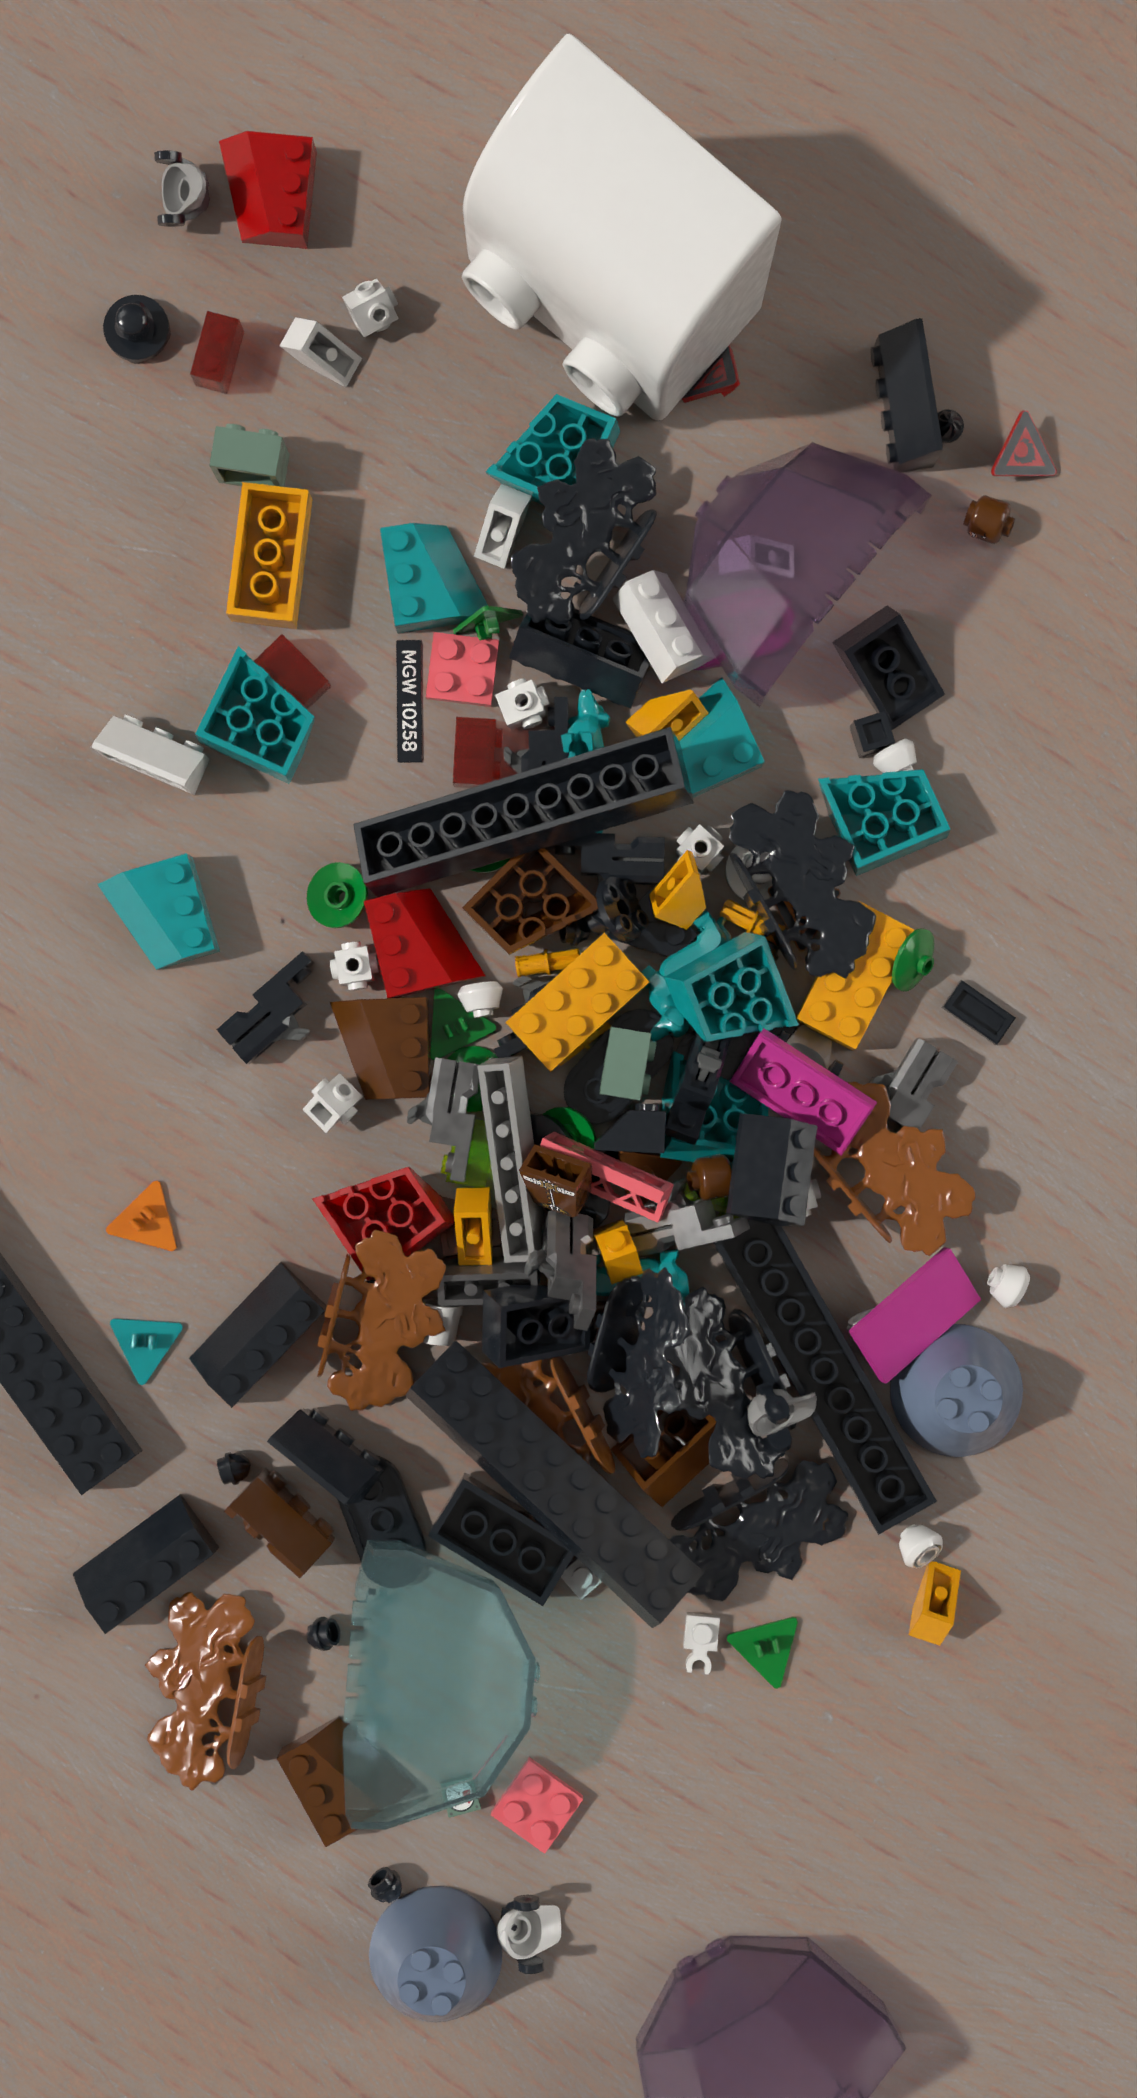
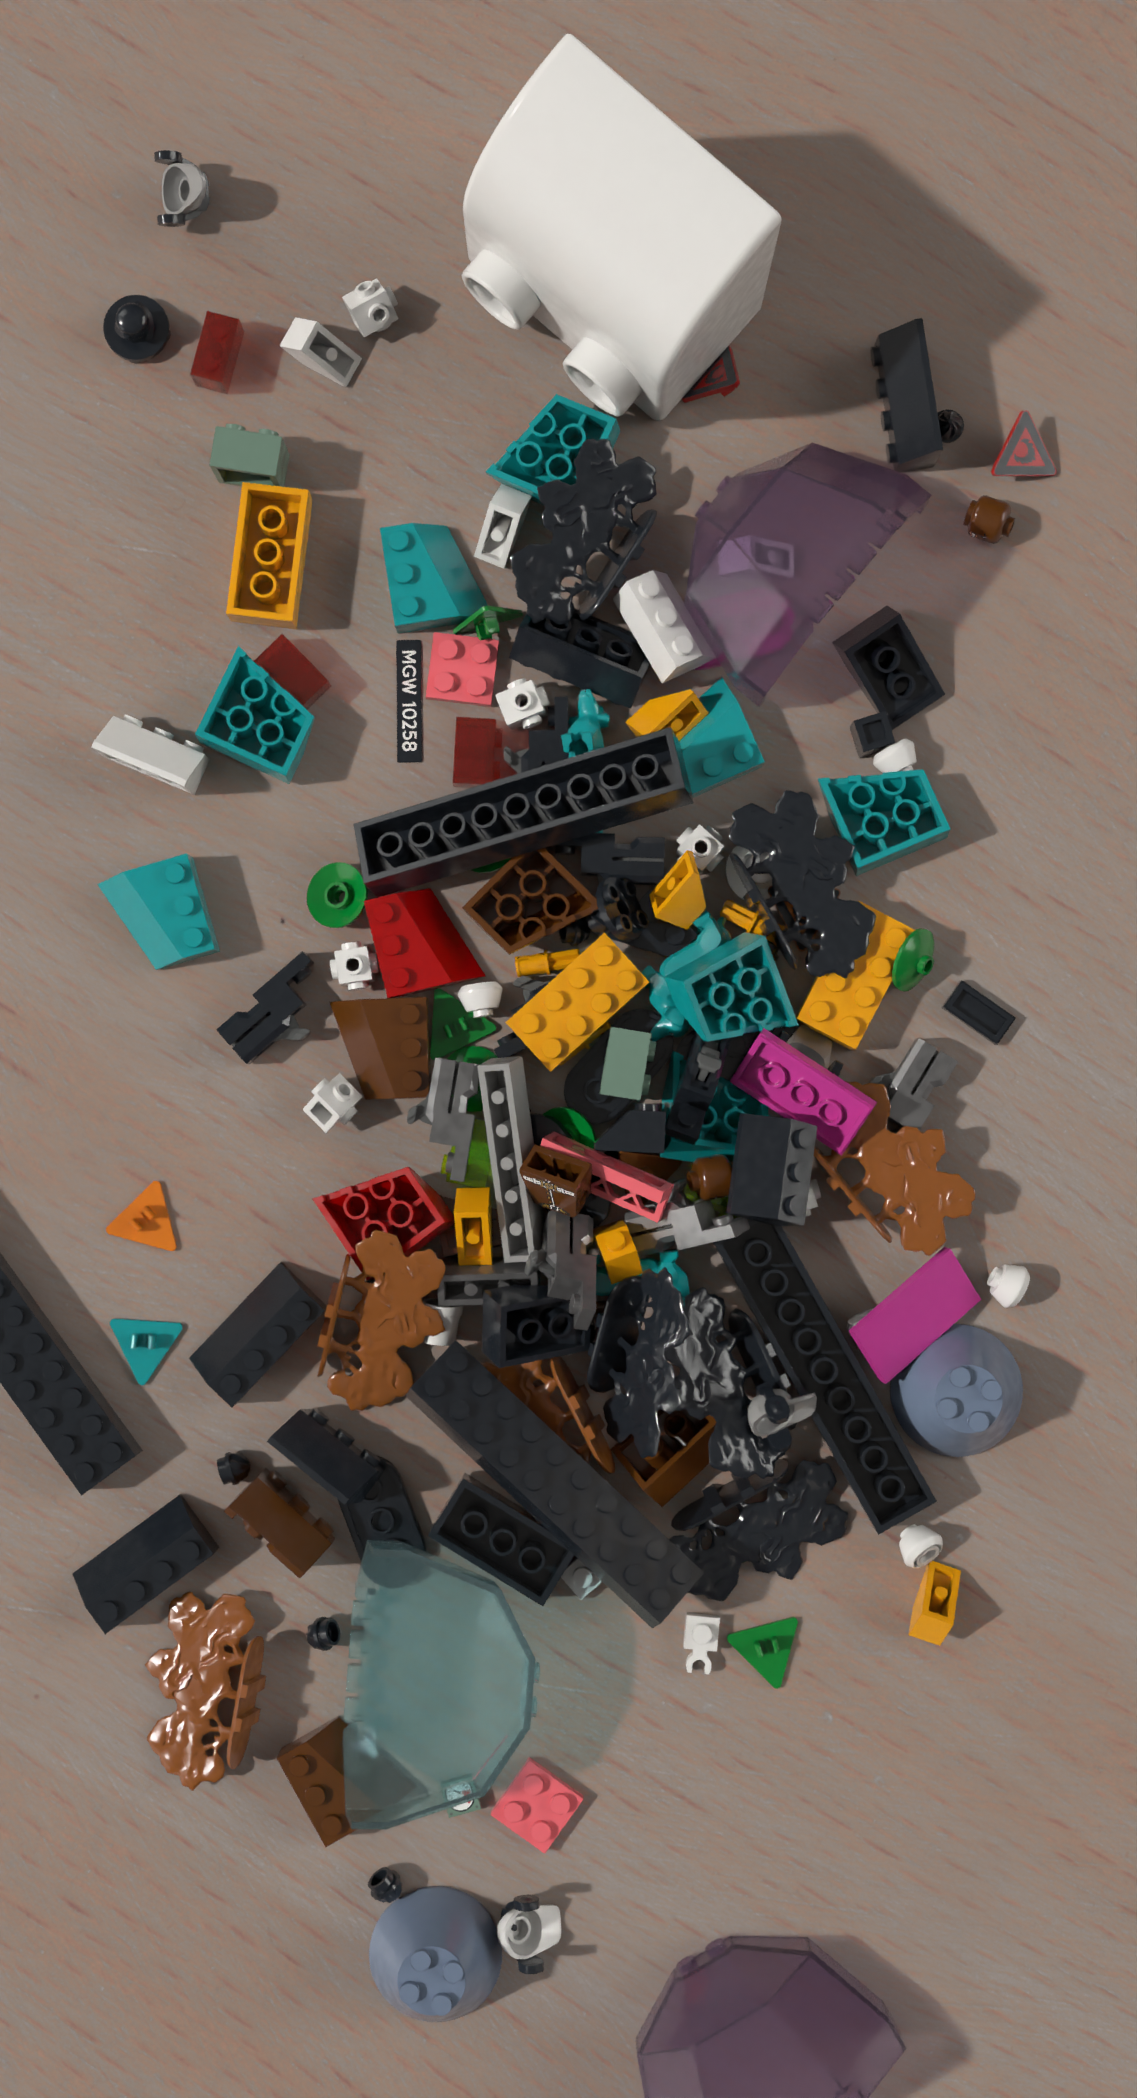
red wedge [219,131,317,249] -> none

